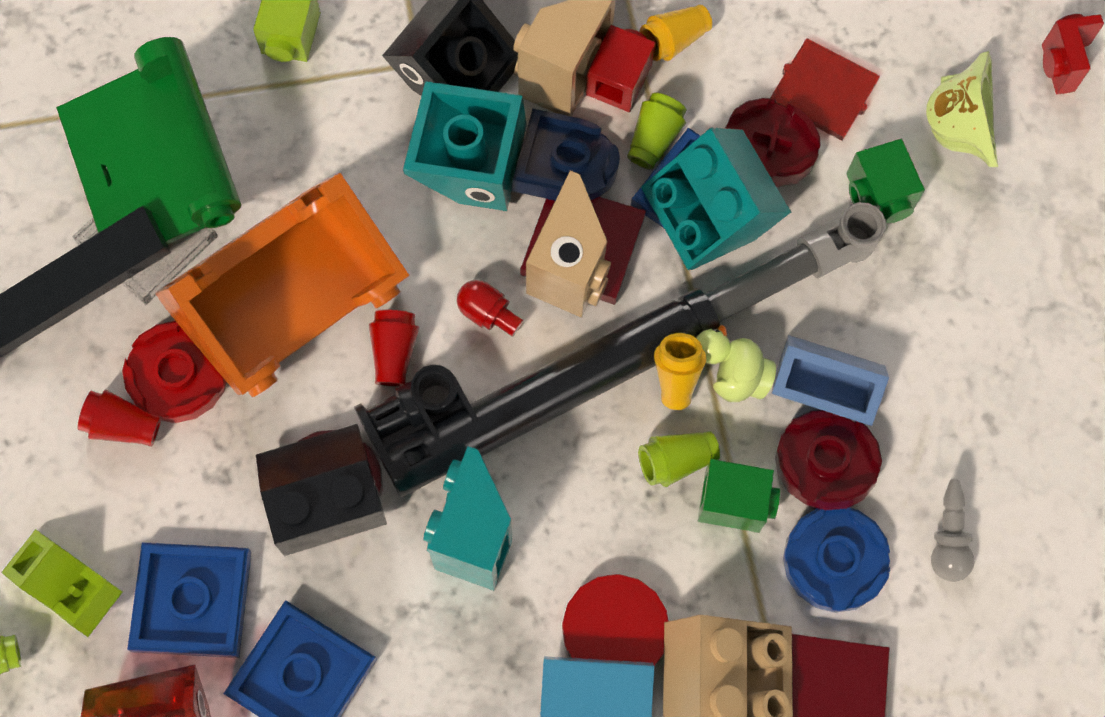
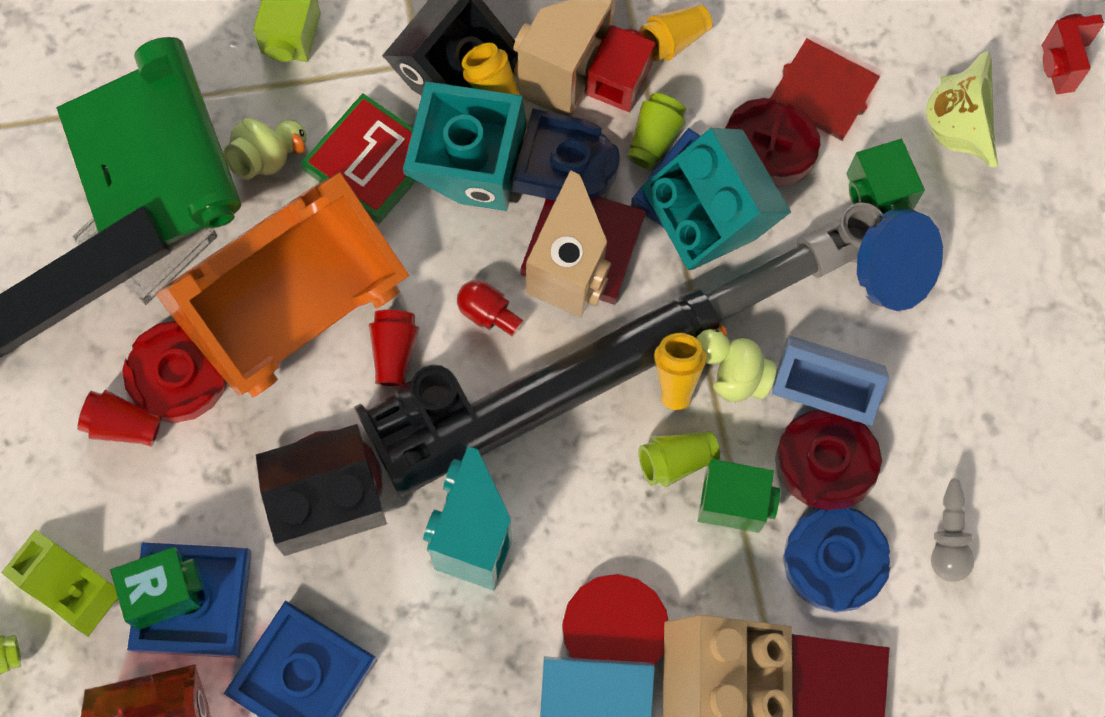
none -> green brick [110,547,204,630]
none -> yellowish green animal [223,118,307,180]
none -> red tile [301,93,416,224]
none -> yellow cone [462,43,520,95]
none -> blue tile [857,209,943,311]

